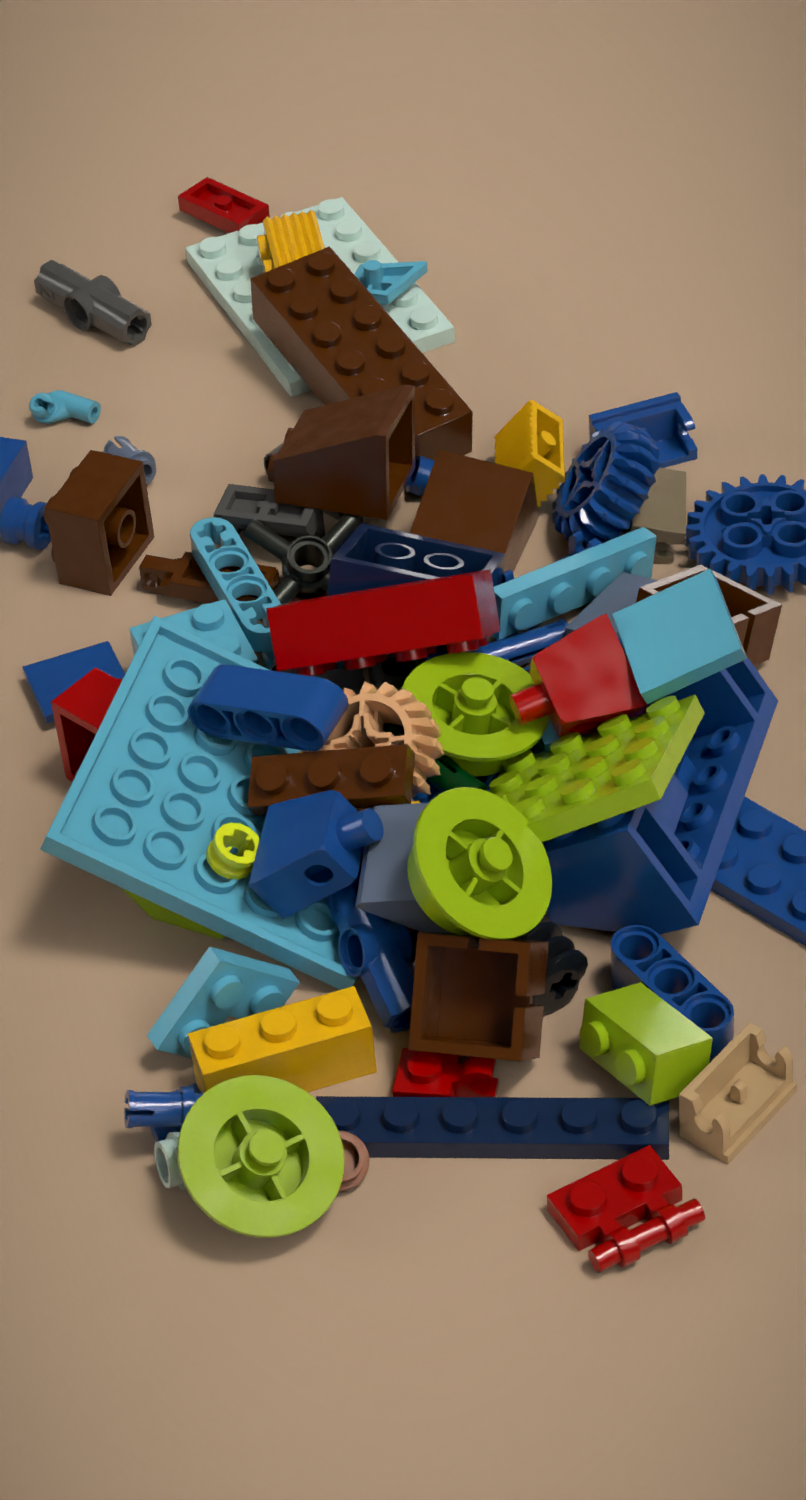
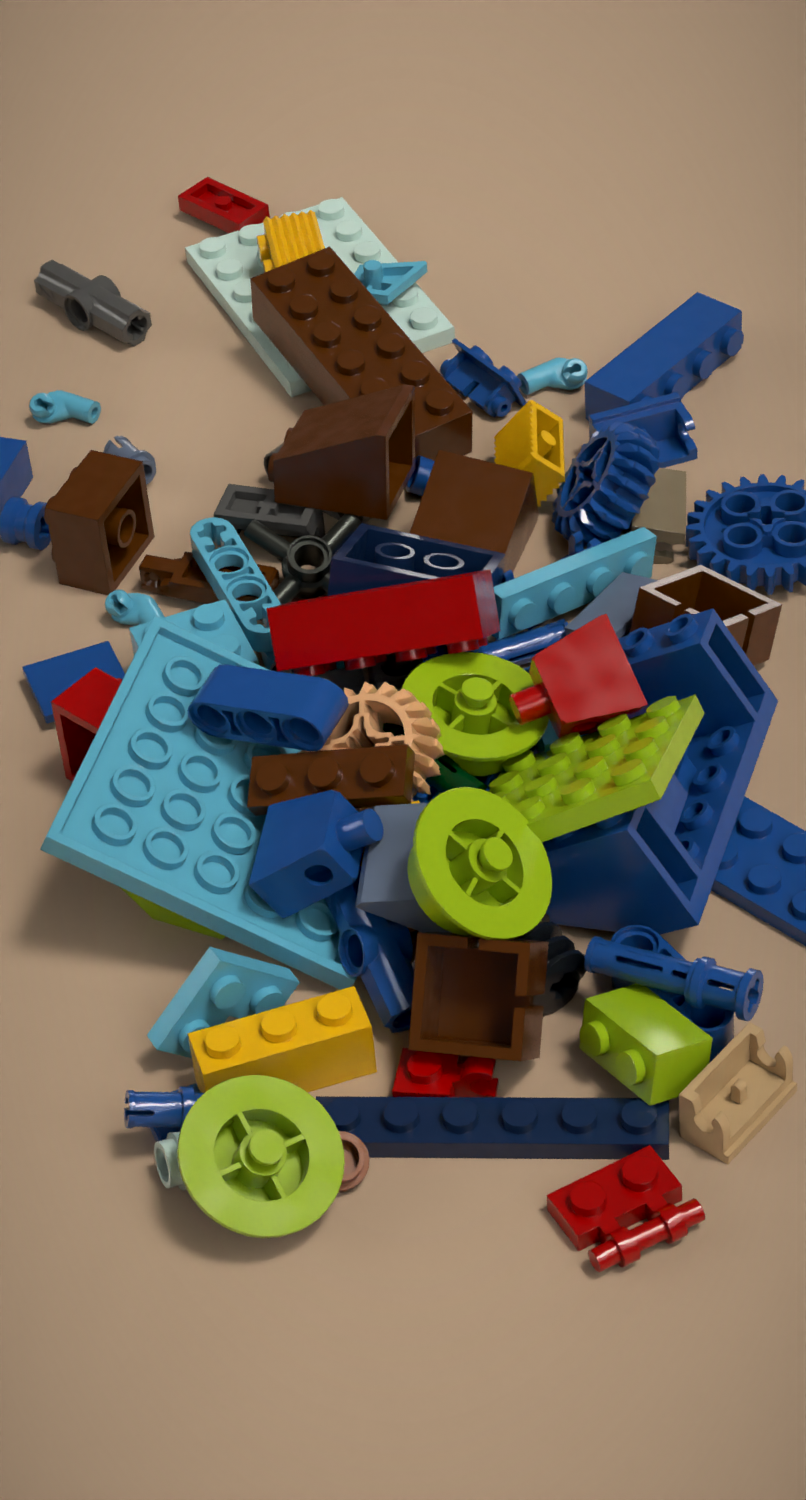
neon yellow bush [206,822,260,880] -> none
medium azure tile [612,568,747,704] -> none
none -> medium azure arm [105,589,165,626]
none -> blue hinge [440,338,527,417]
none -> medium azure arm [517,358,588,395]
none -> blue brick [584,292,744,421]
none -> blue pin [584,936,764,1021]

